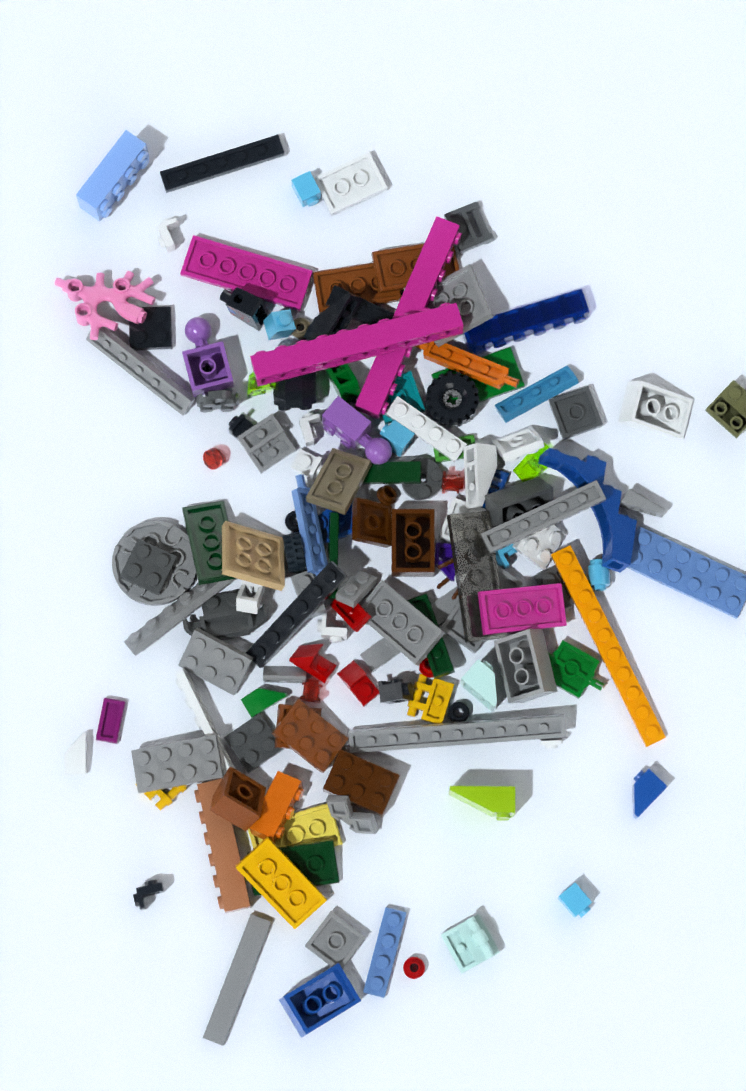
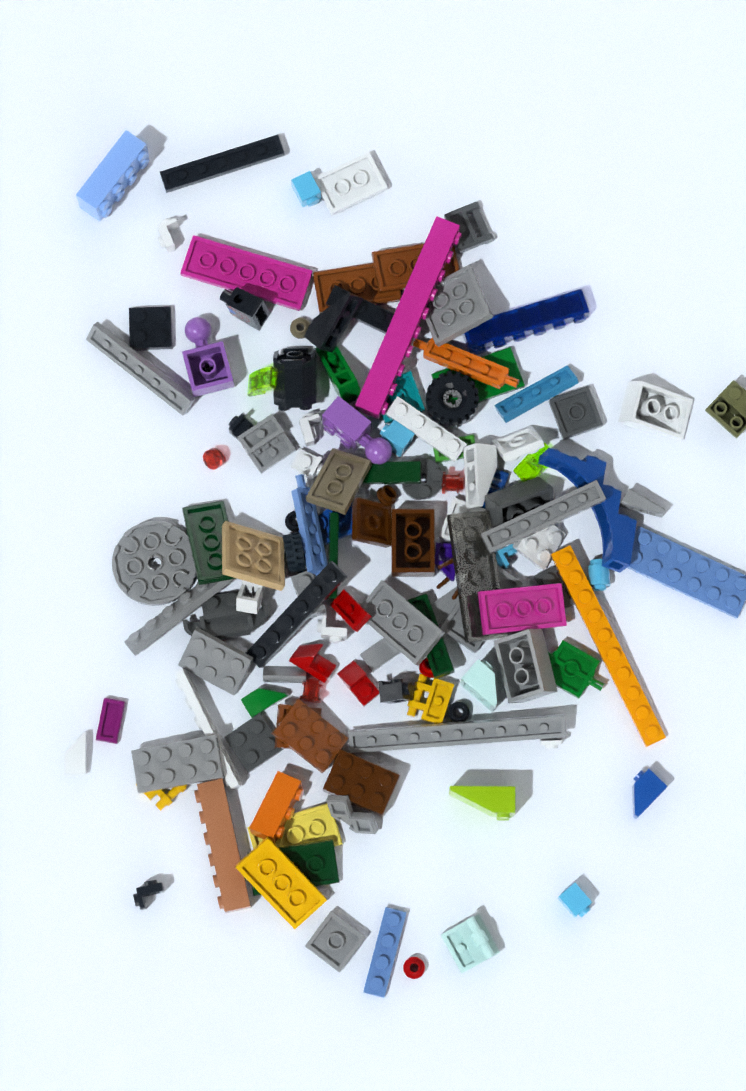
bright pink plant [54,271,156,340] -> none
dark grey plate [120,539,177,596] -> none
dark grey plate [196,390,239,413] -> none
light grey tile [203,914,271,1046] -> none
dark orange slope [210,766,266,831] -> none
dark pink brick [250,303,463,387] -> none
medium azure brick [263,309,296,340] -> none
blue slope [279,963,361,1038] -> none
light grey plate [336,570,377,608] -> none

